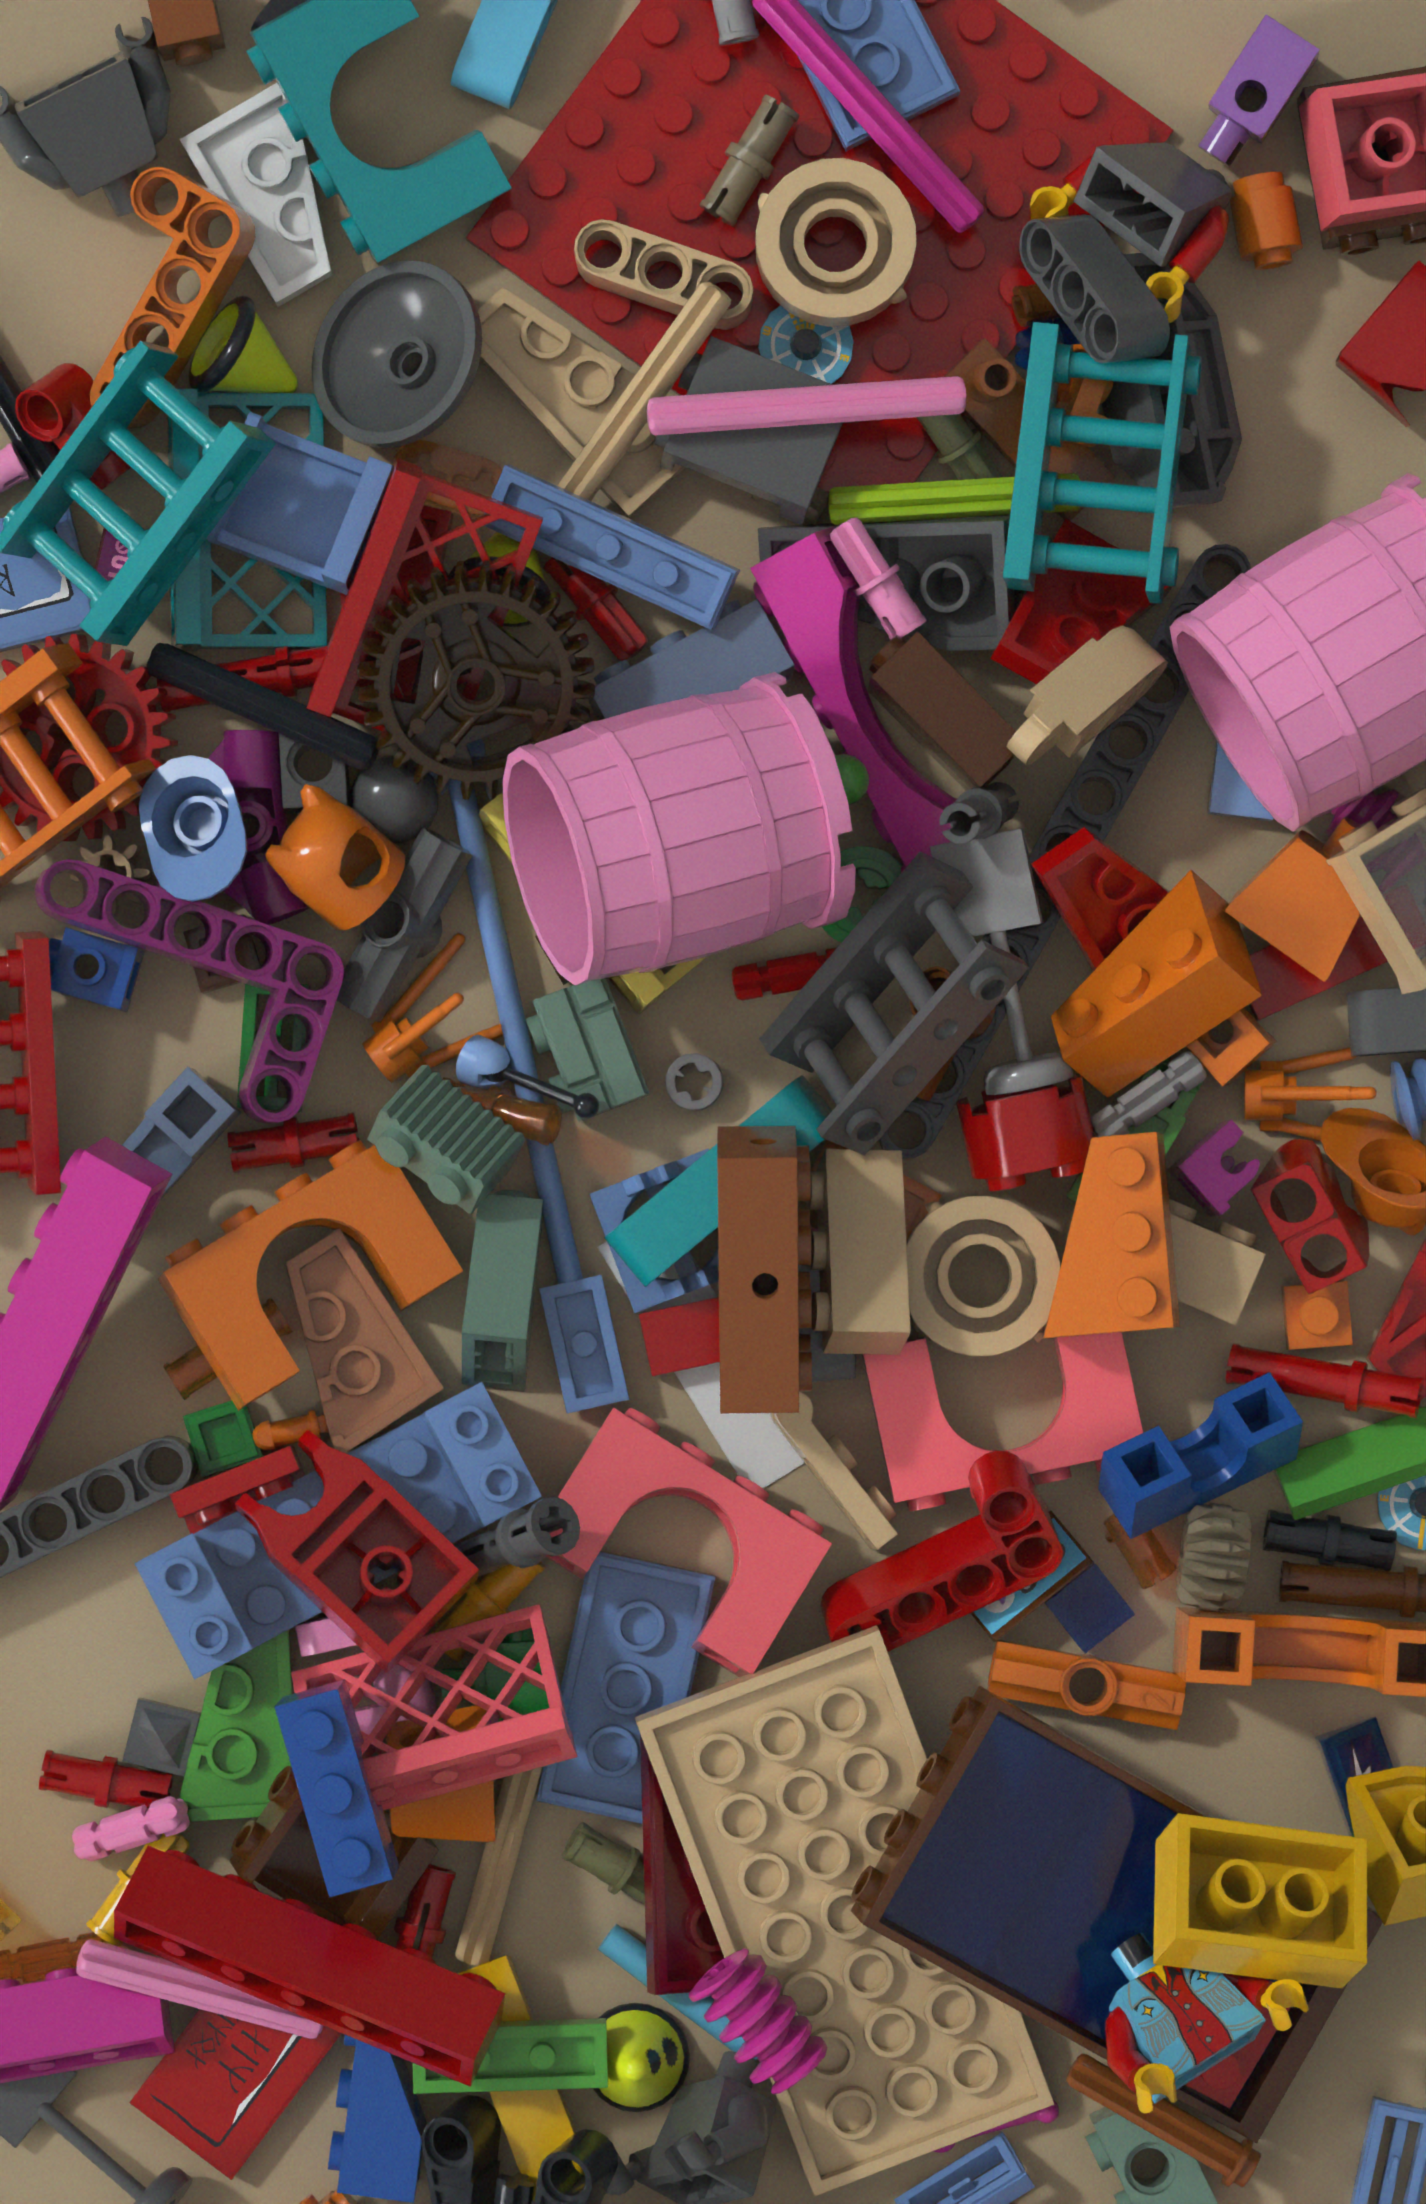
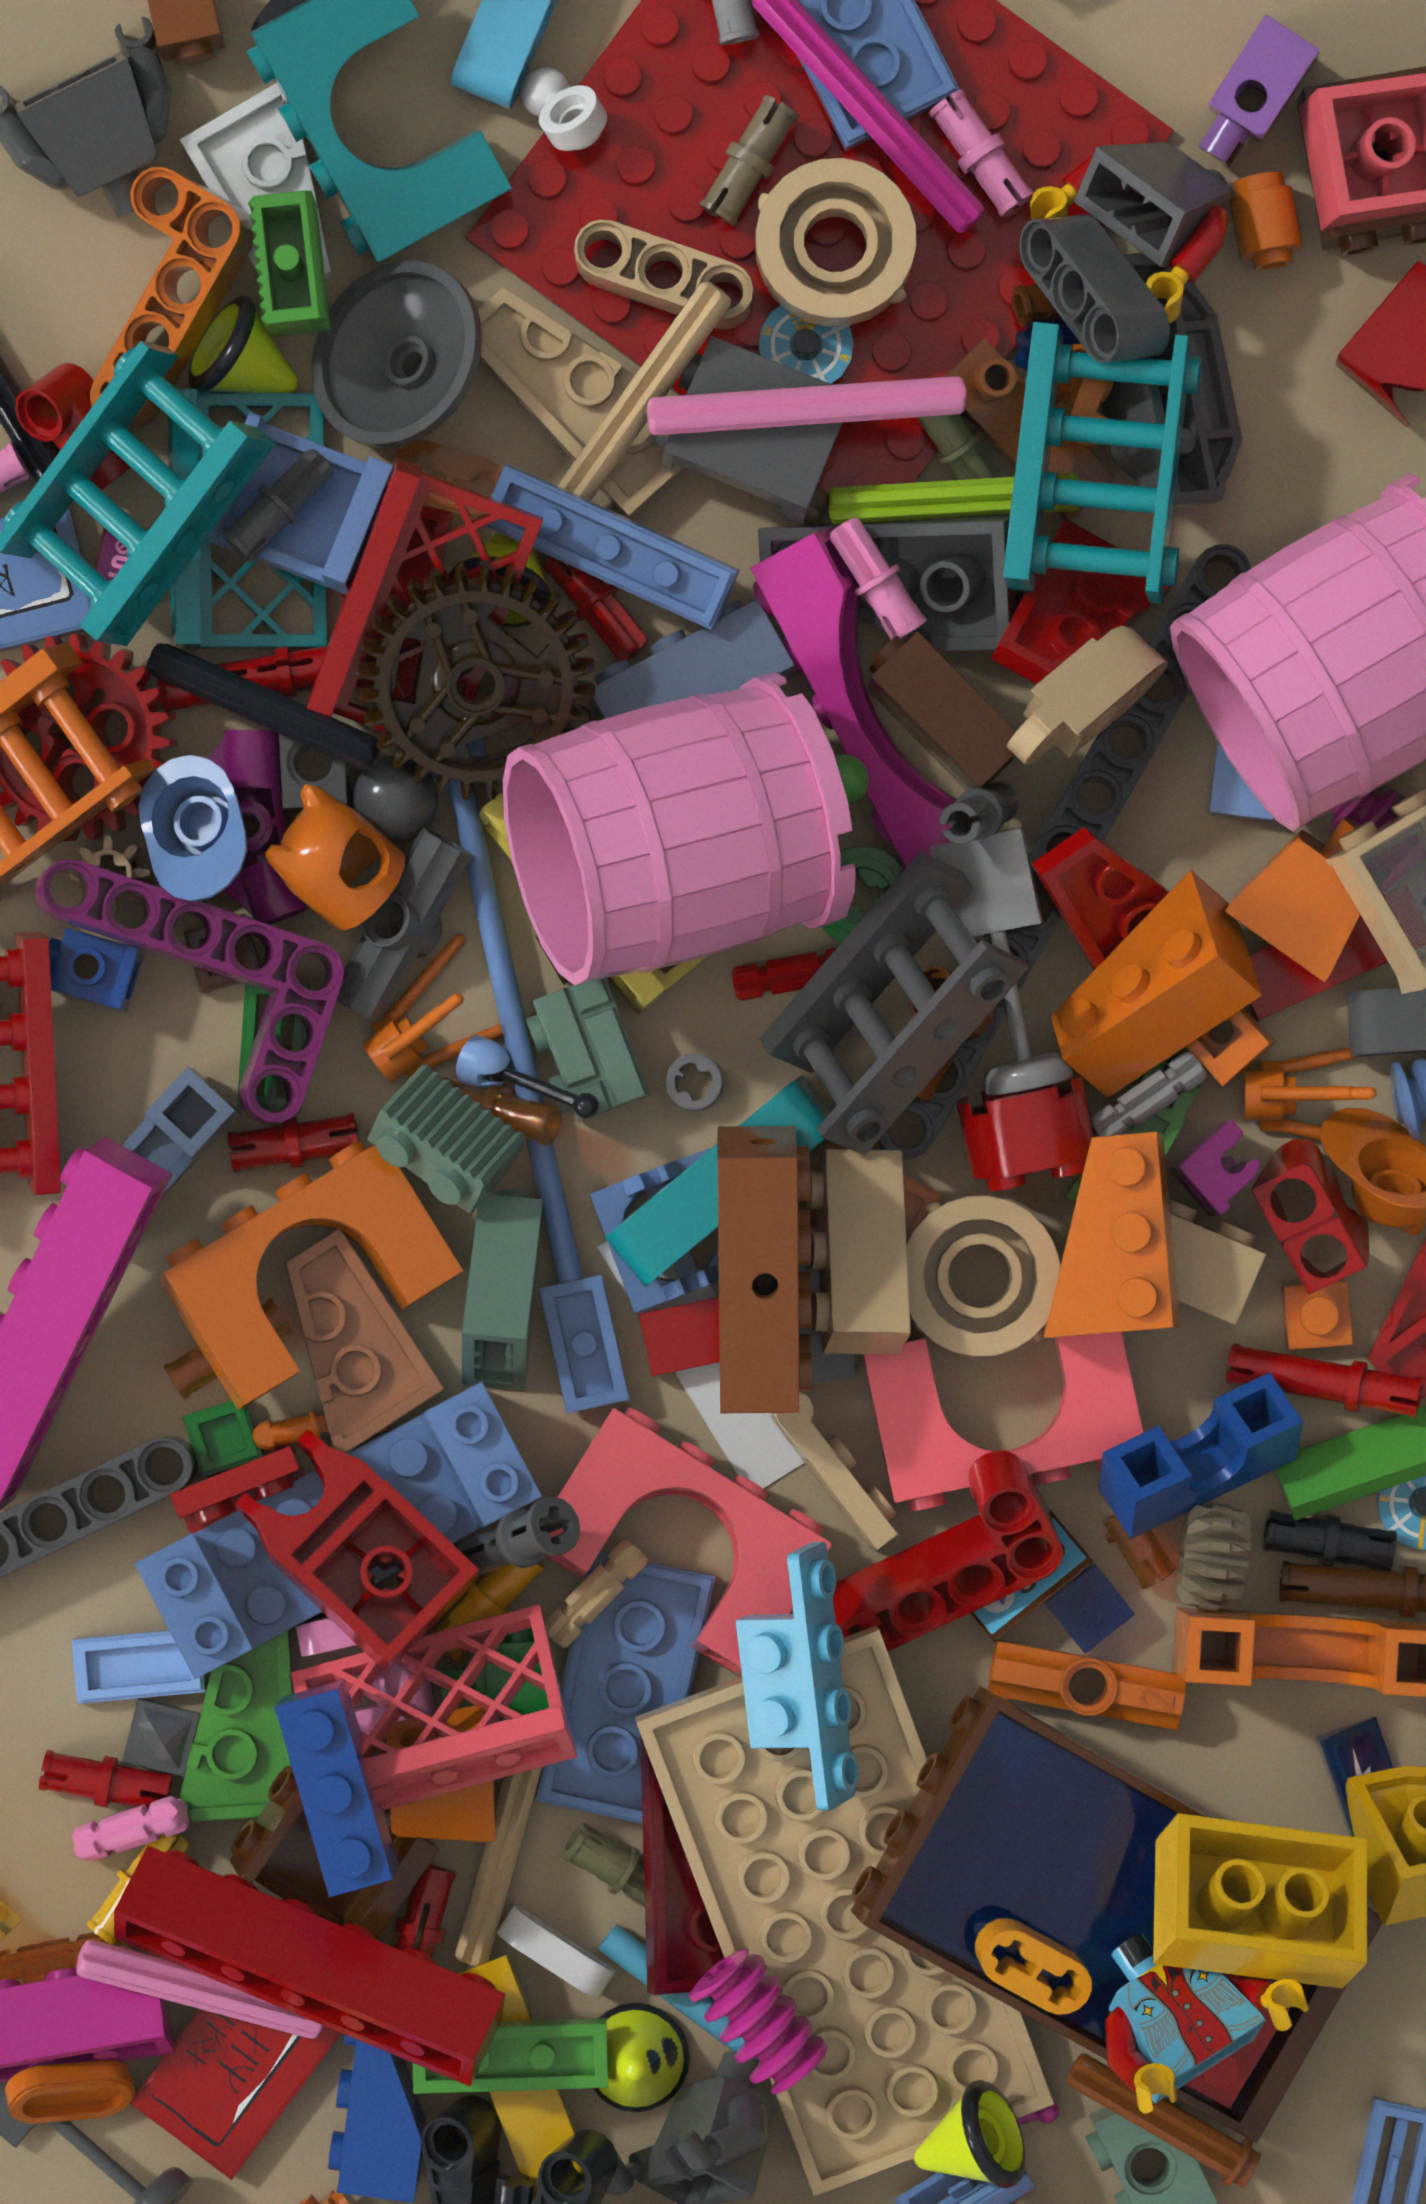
none -> orange tile [5,2060,135,2124]
none -> light blue tile [72,1630,207,1704]
none -> dark grey axle [221,449,334,563]
none -> bright green brick [248,190,331,337]
none -> white beam [497,1905,616,1999]
none -> white plate [520,67,607,151]
none -> tan axle [545,1539,648,1648]
none -> medium azure bracket [735,1542,859,1810]
none -> neon yellow hat [914,2080,1026,2188]
none -> bright pink pin [929,89,1034,218]
none -> light orange beam [975,1918,1092,2015]

